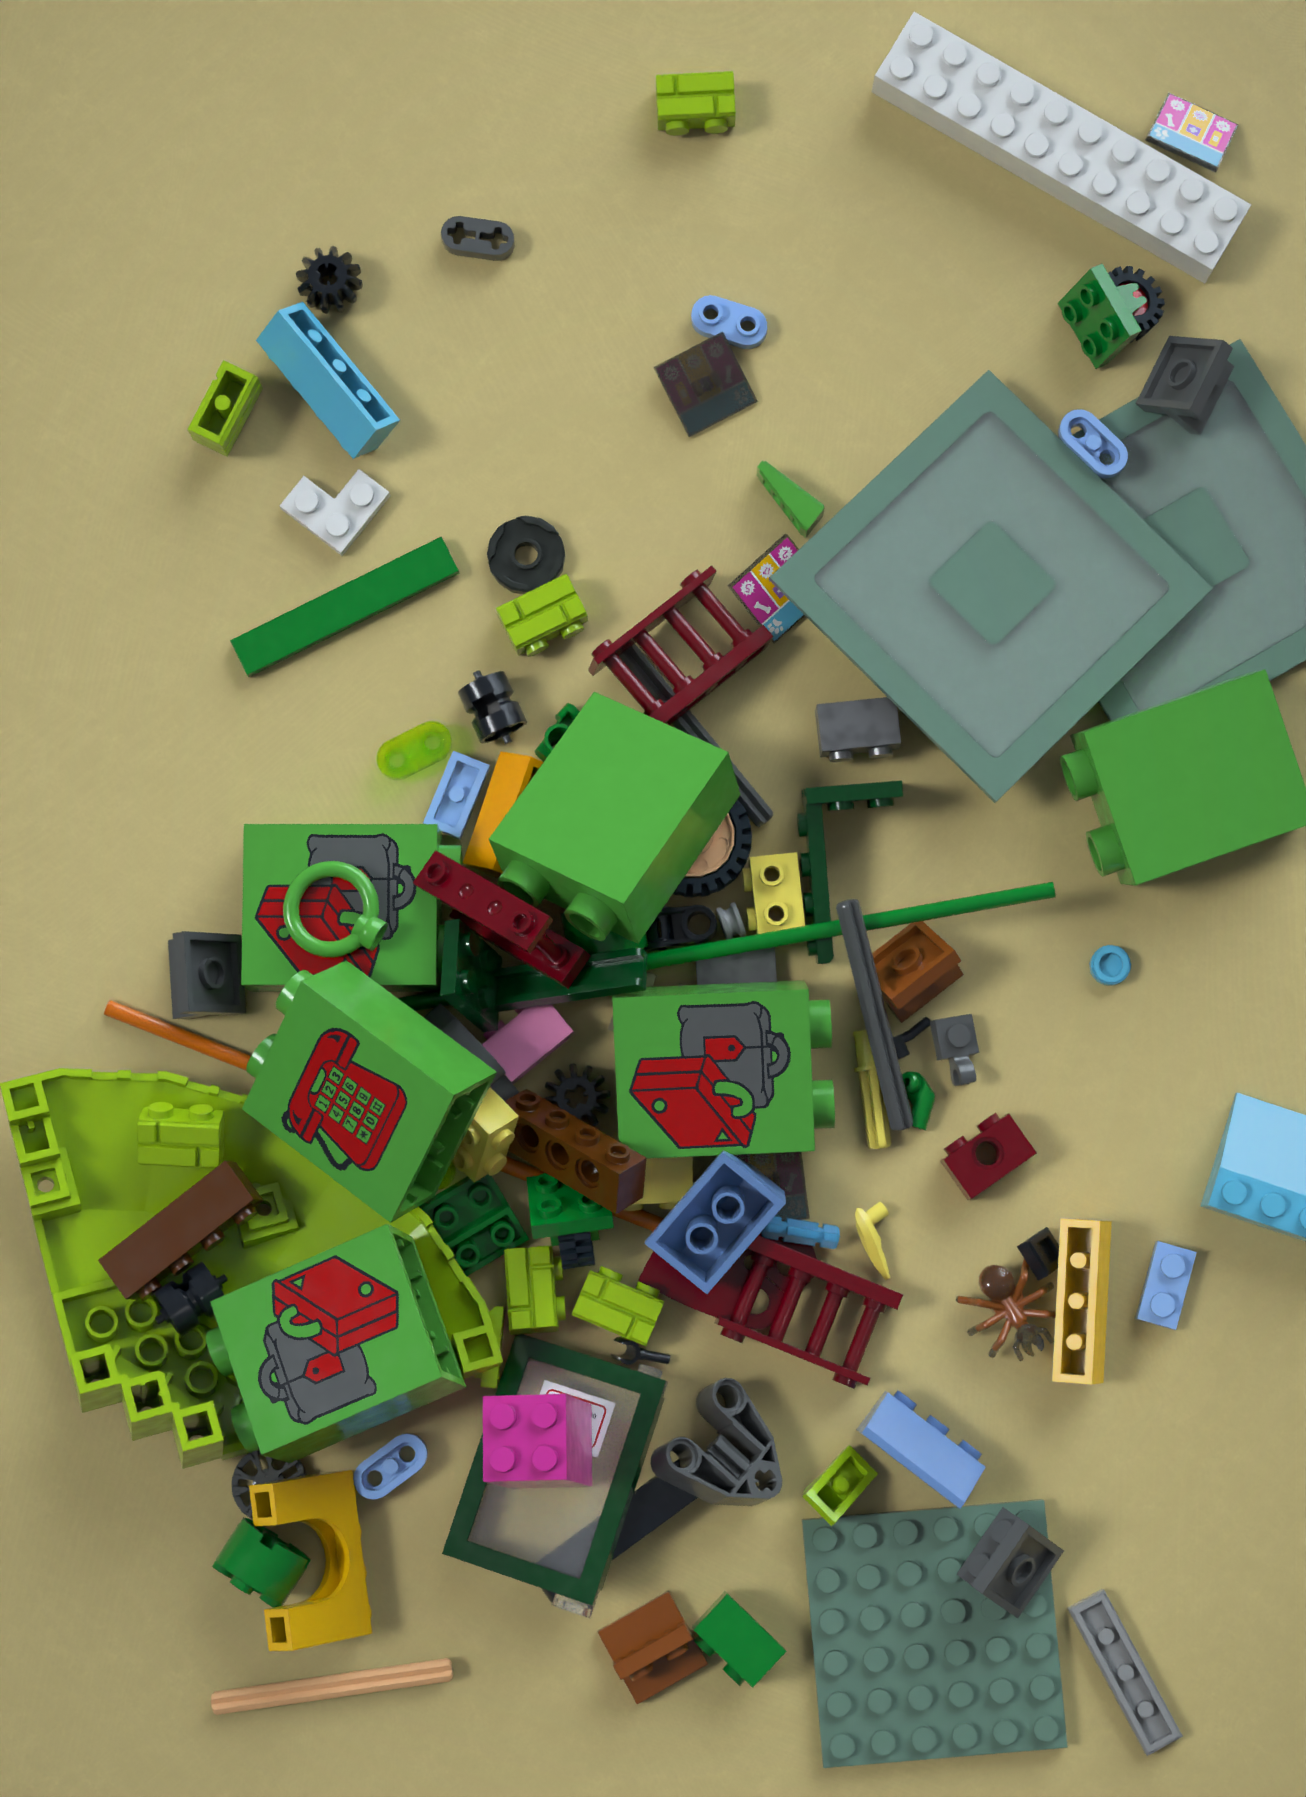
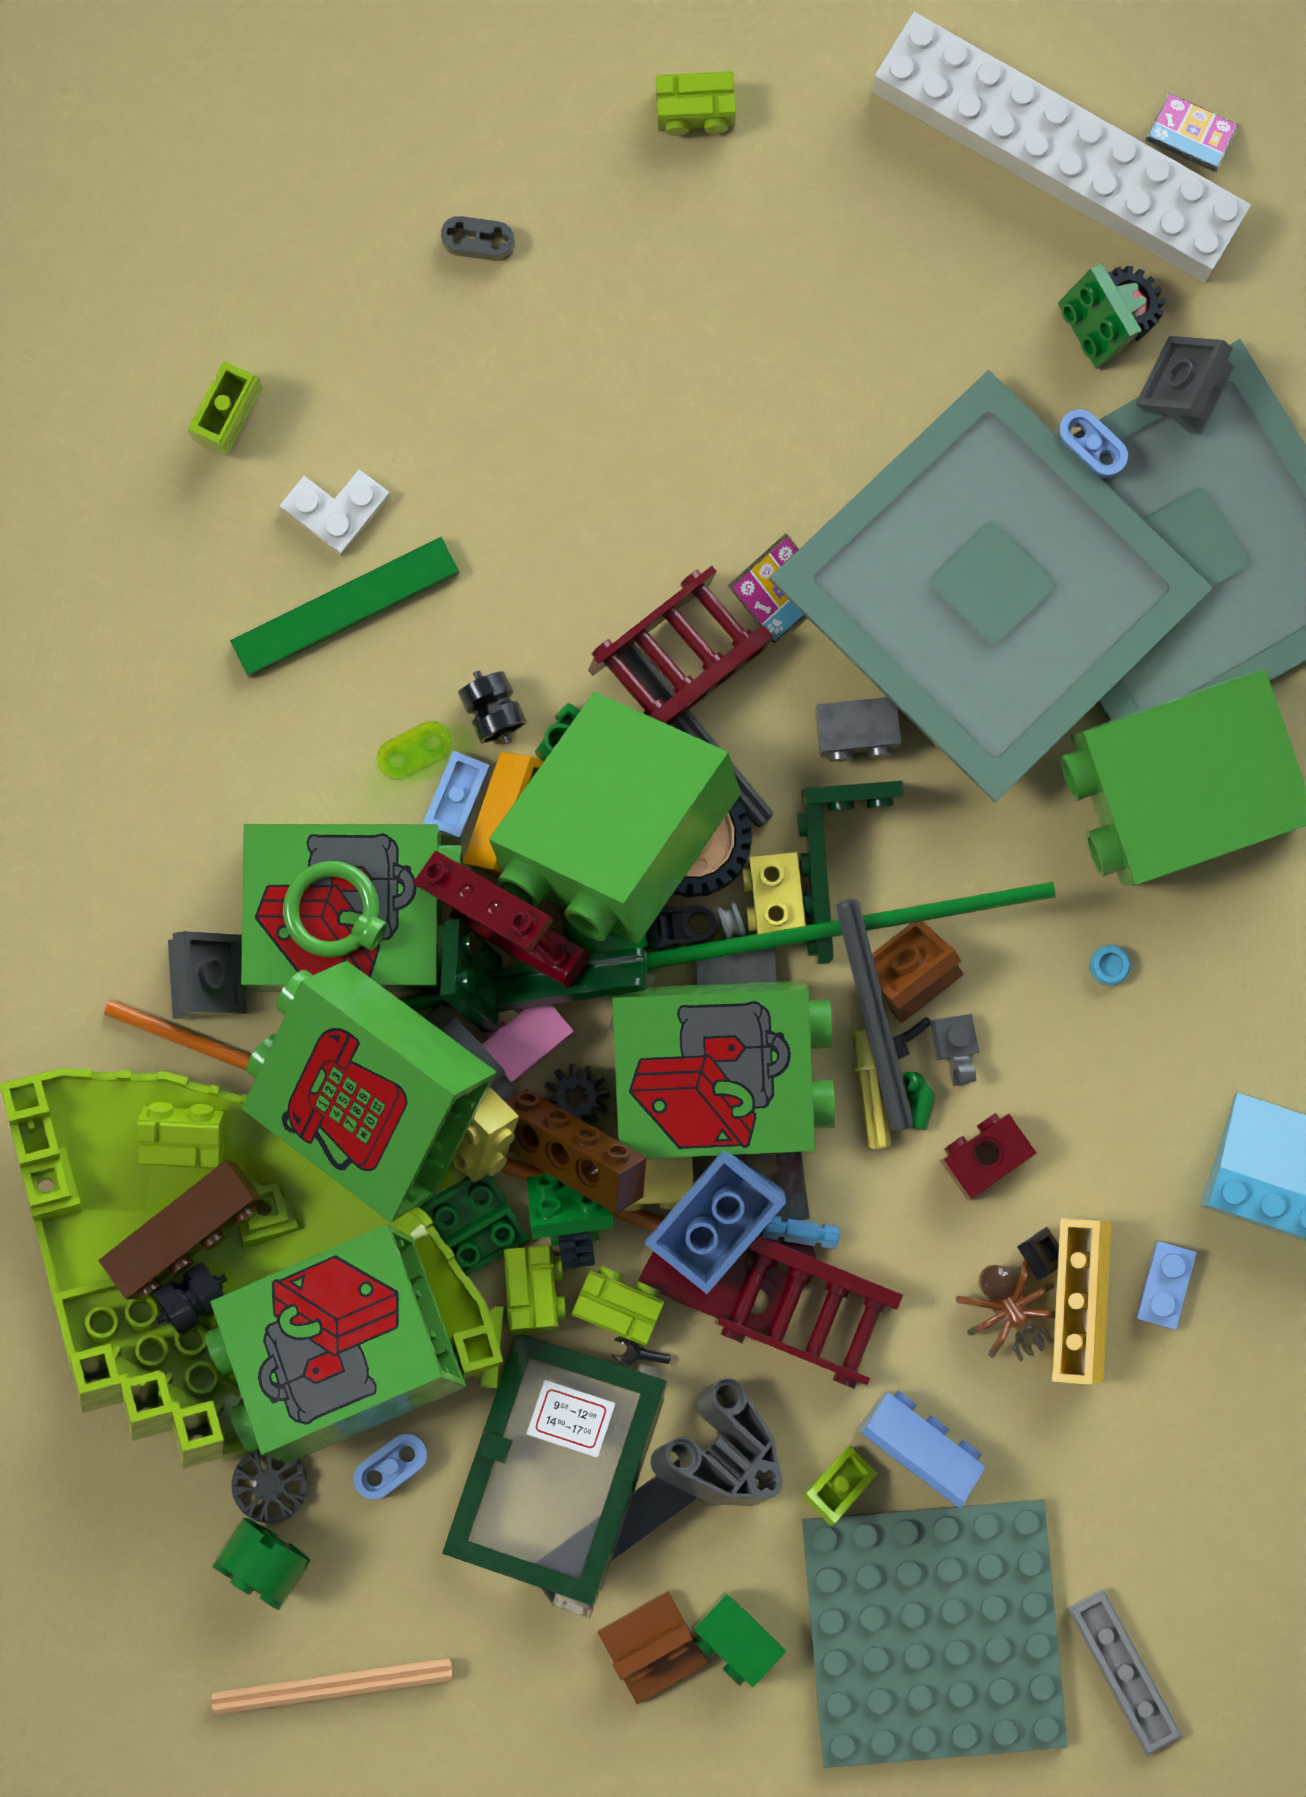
yellow arch [249,1470,372,1651] -> none
medium azure brick [256,302,400,459] -> none
black gear [296,246,363,314] -> none
dark pink brick [483,1394,592,1489] -> none
pearl dark grey tile [487,515,566,594] -> none
lime brick [496,573,588,657] -> none
clear smoke piece [653,331,758,437] -> none
light blue plate [691,295,767,349] -> none
bright green slope [757,461,825,538] -> none
light yellow bar [855,1202,890,1280] -> none
dark grey bracket [957,1507,1064,1618] -> none

